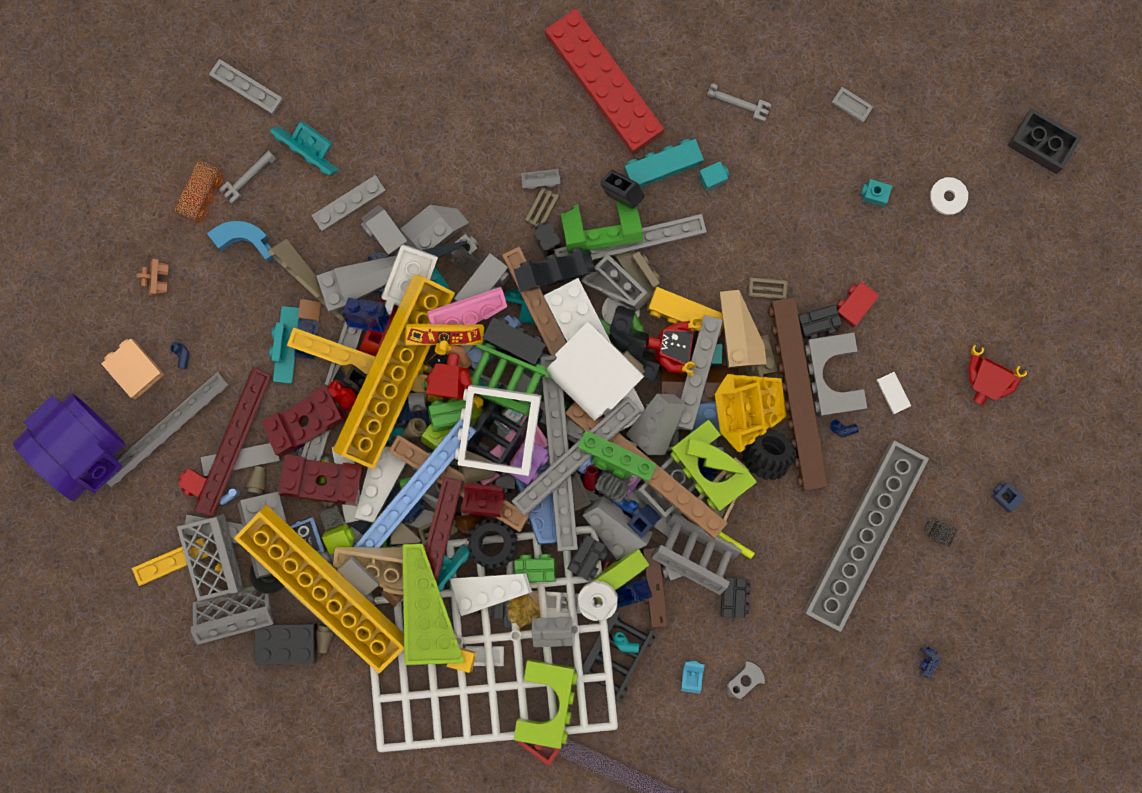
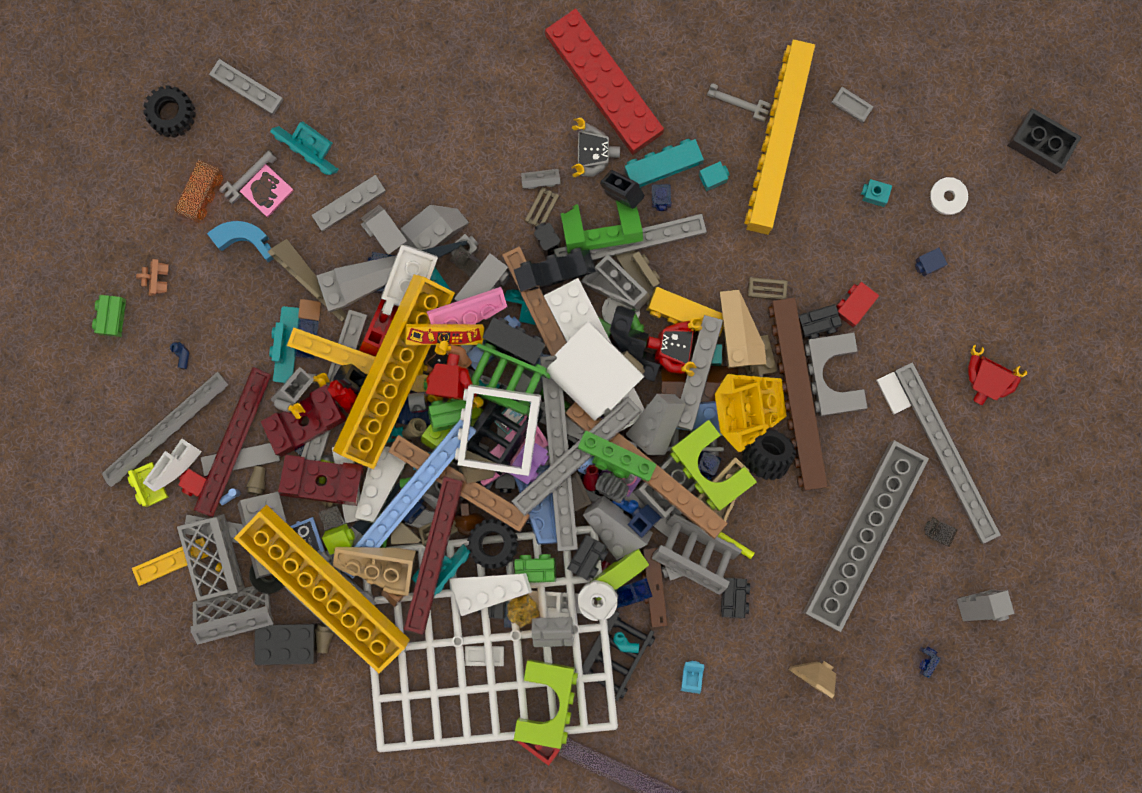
dark purple cylinder [12,393,127,502] -> none
light nougat brick [101,339,165,400] -> none
light grey tile [337,556,380,597] -> none
clear blue brick [342,298,389,332] -> none
lime wing [402,544,465,665] -> none
yellow brick [447,647,477,673] -> none
dark red bracket [461,483,505,518] -> none
lime slope [686,438,745,474] -> none
light grey piece [727,661,765,700] -> none
clear blue arm [830,420,859,437] -> none
dark blue brick [991,482,1025,513] -> none
none -> bright green brick [92,295,126,337]
none -> neon yellow bracket [128,462,169,507]
none -> black tyre [143,85,196,138]
none -> white slope [143,439,202,491]
none -> tile [240,164,294,217]
none -> light grey torso [271,367,330,419]
none -> torso [571,118,620,177]
none -> clear blue bracket [652,184,672,211]
none -> yellow brick [744,39,815,235]
none -> tan wedge [788,661,836,698]
none -> light grey plate [894,362,1000,544]
none -> dark blue brick [915,248,948,277]
none -> light grey wedge [957,589,1014,621]

